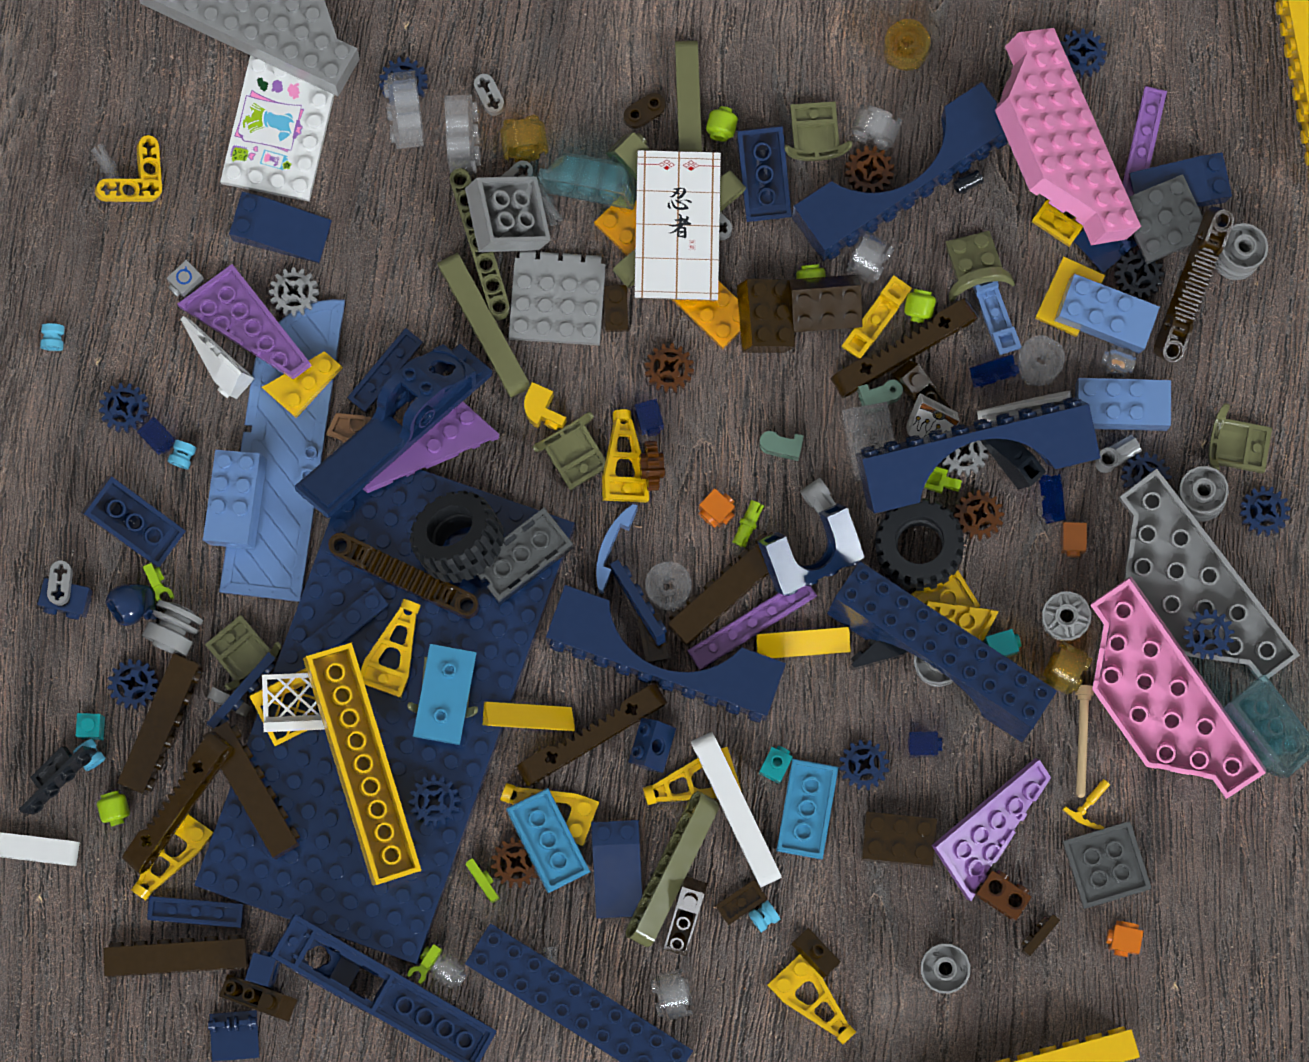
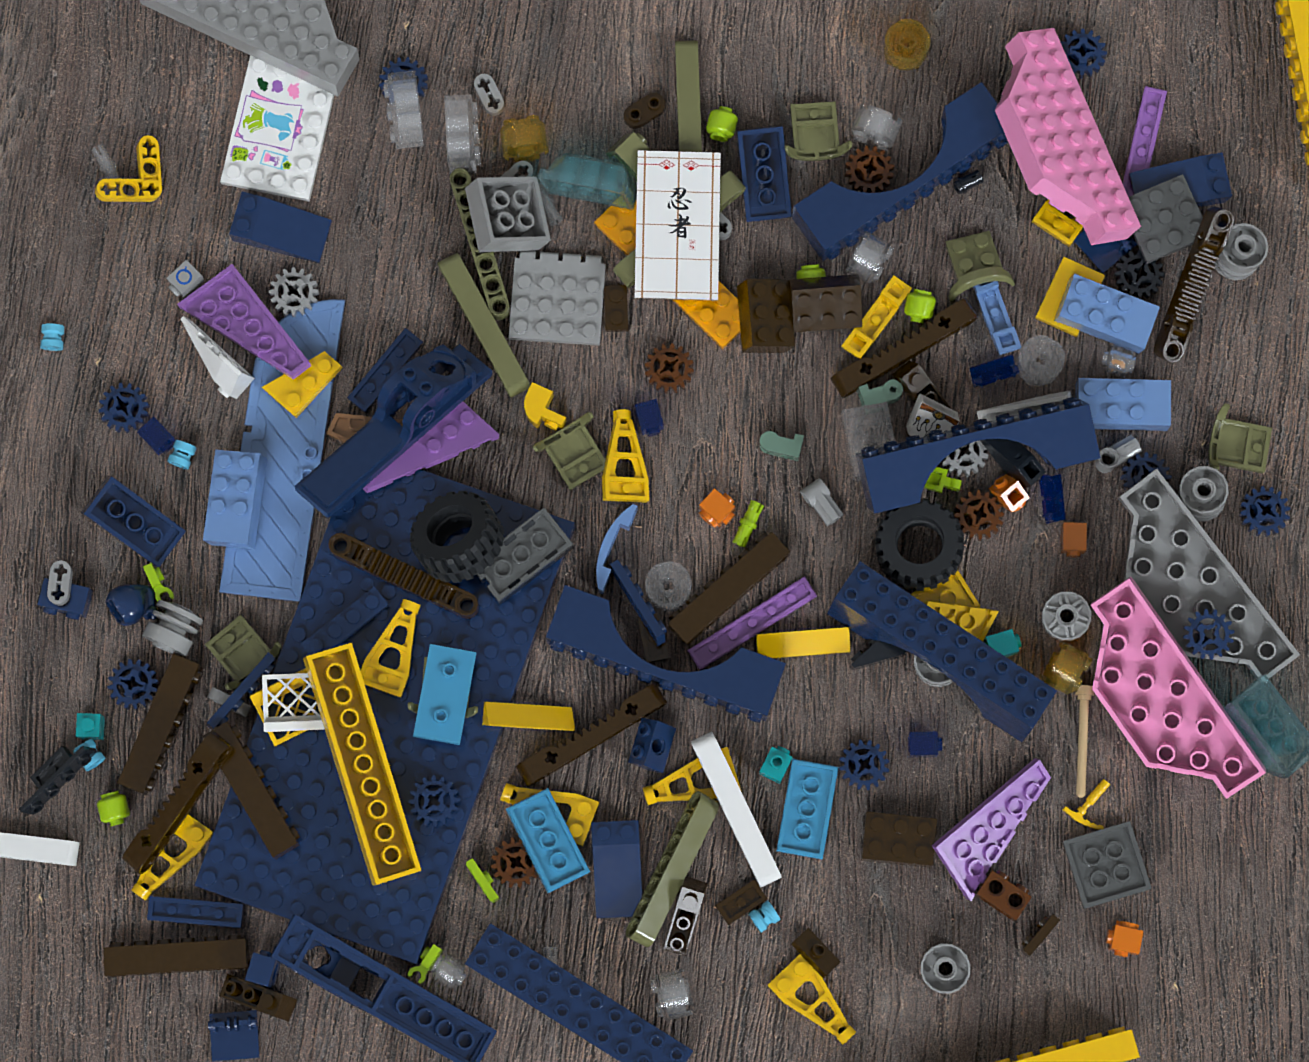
reddish brown gear [639,441,665,491] -> none
arch [757,503,865,596] -> none
none -> orange brick [989,474,1030,512]

